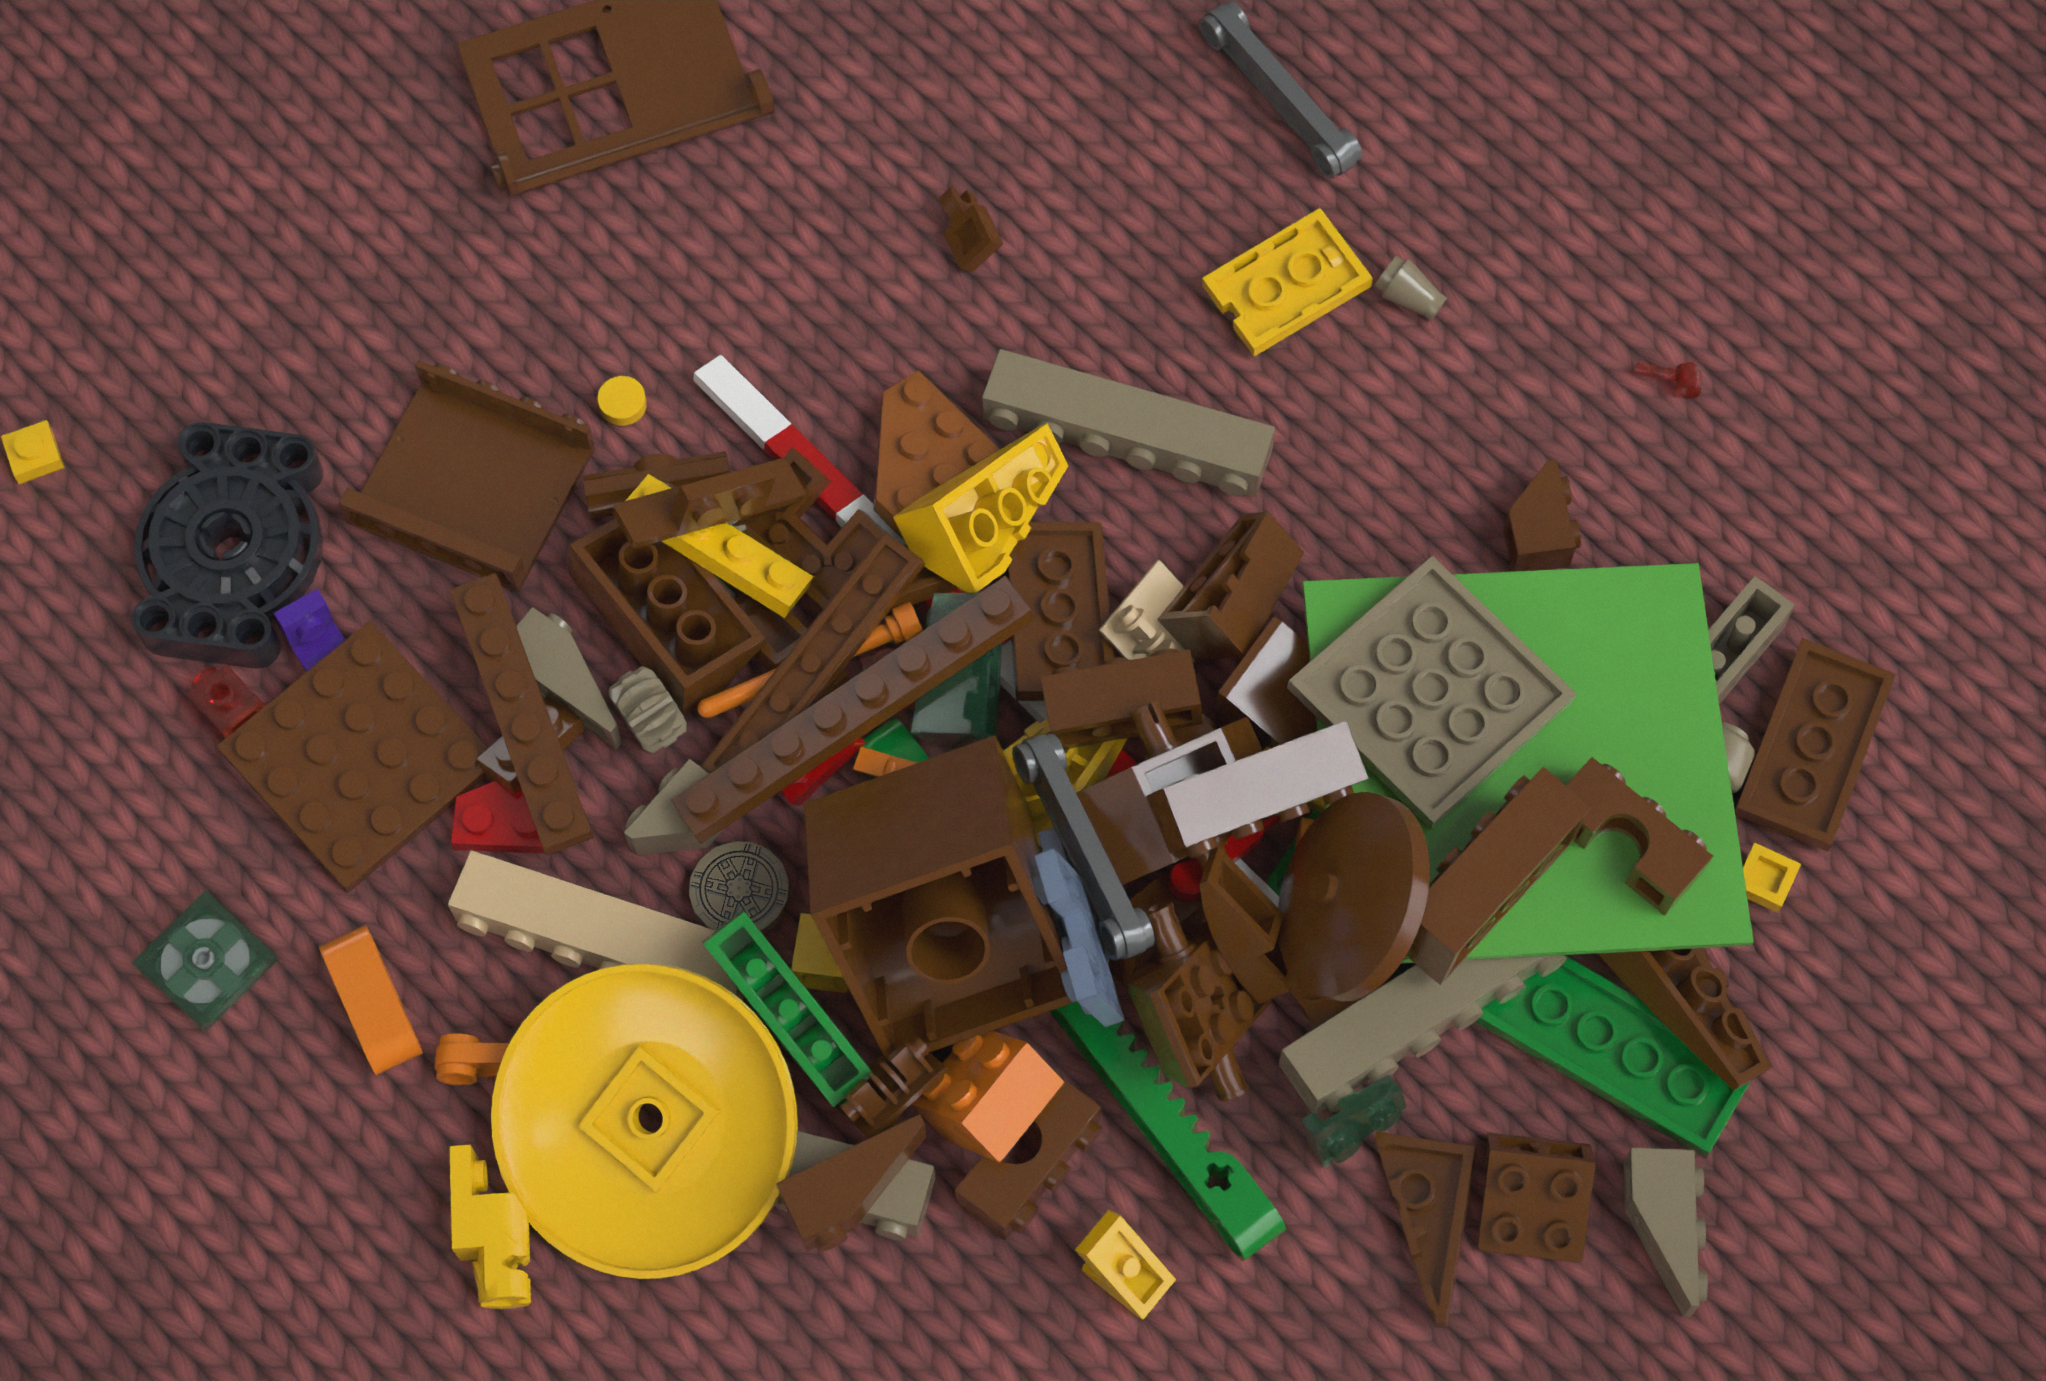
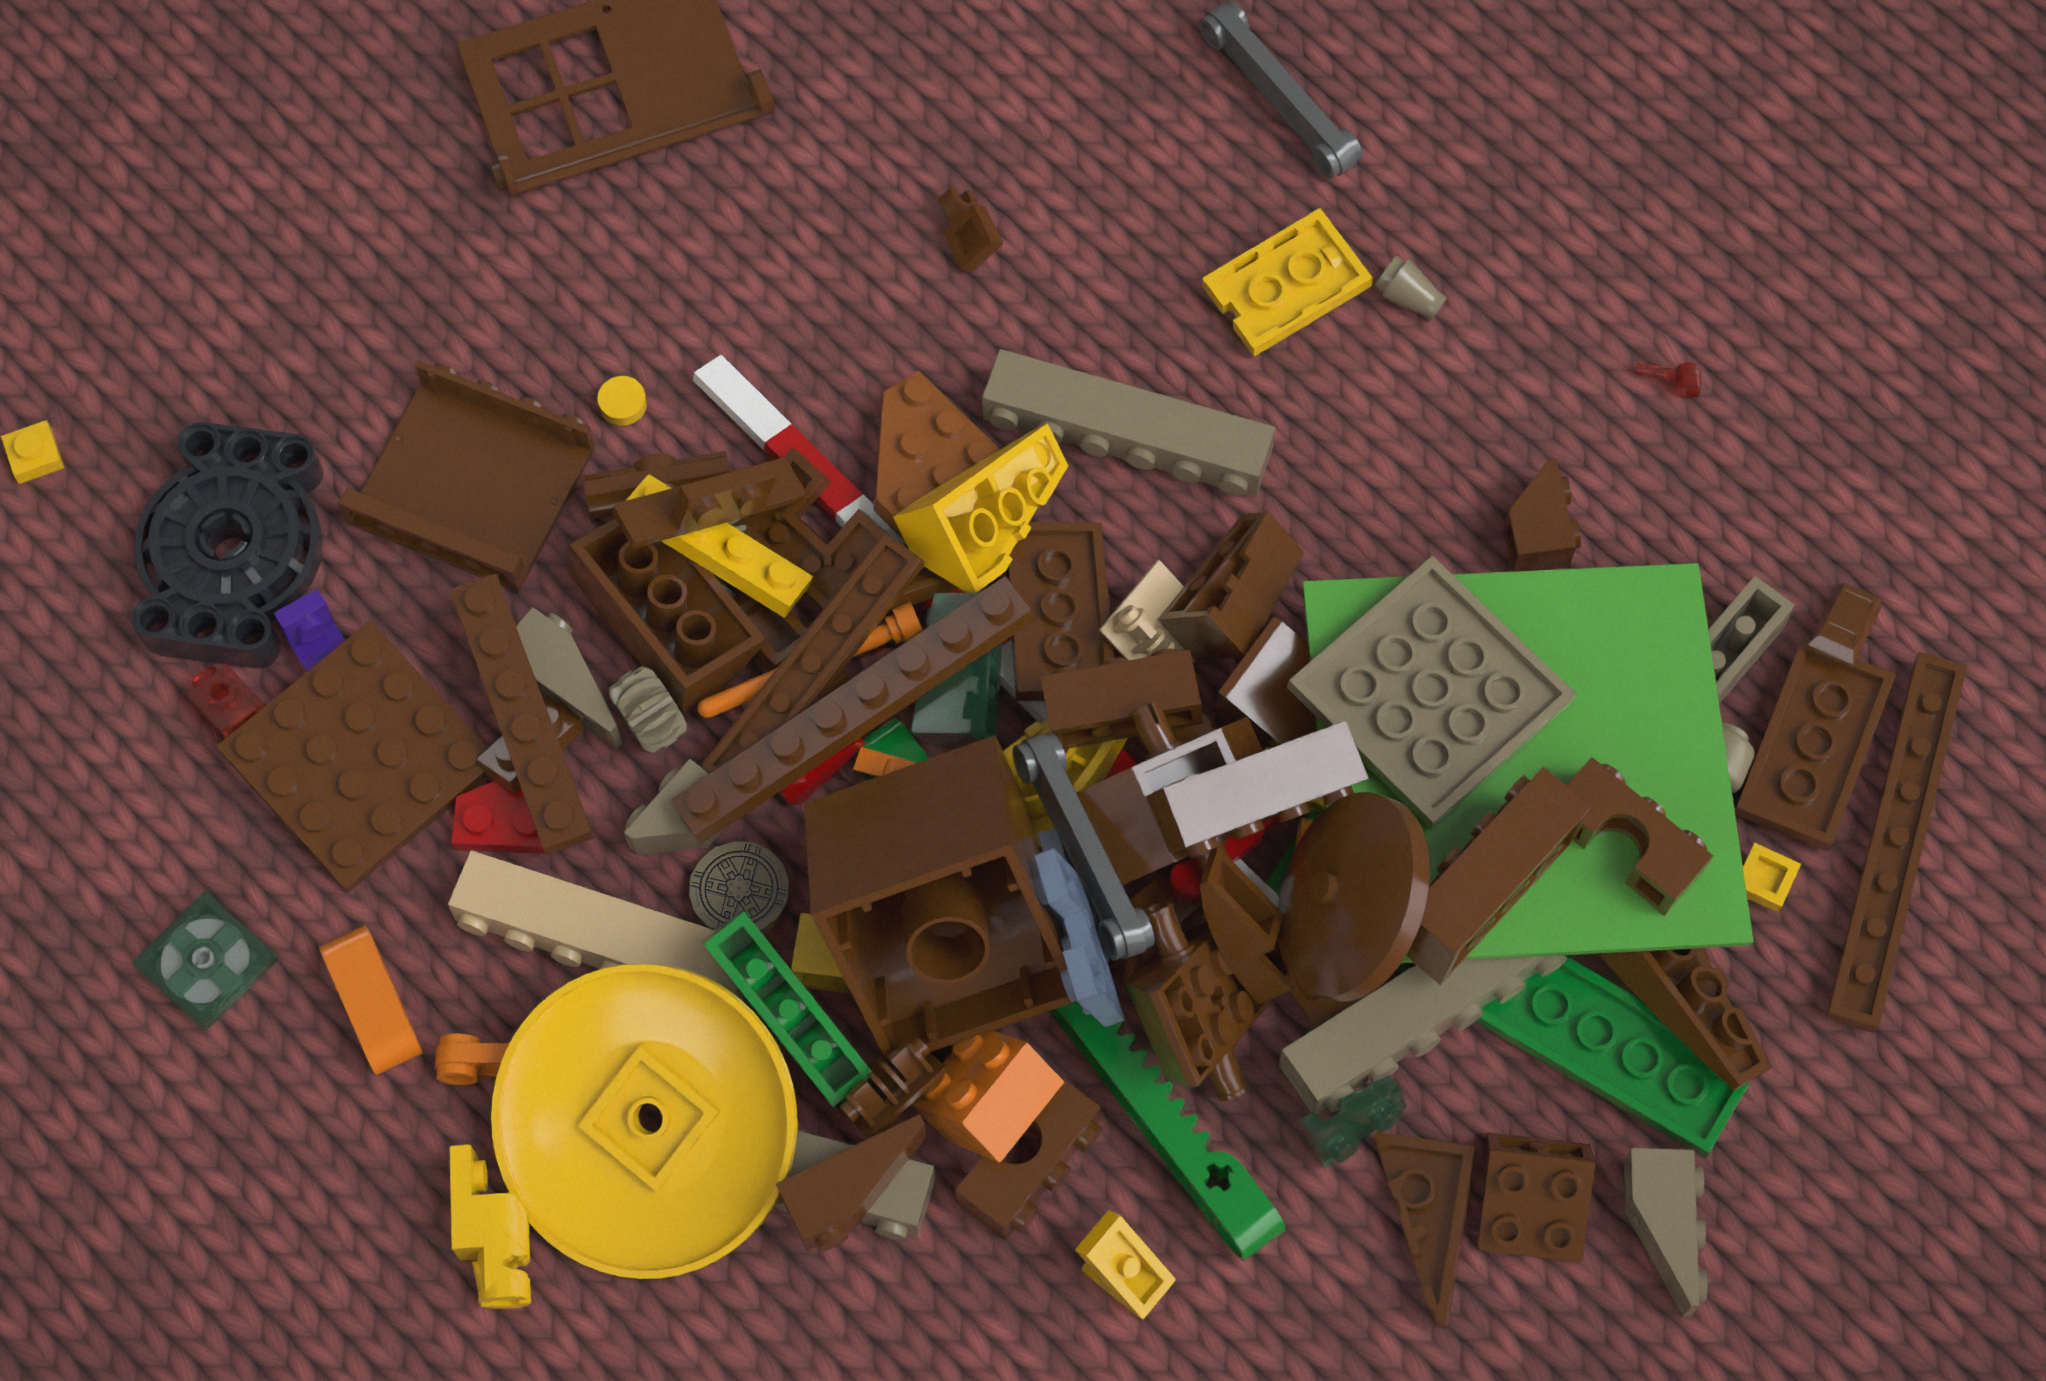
none -> reddish brown tile [1806,583,1883,668]
none -> reddish brown plate [1825,652,1967,1033]

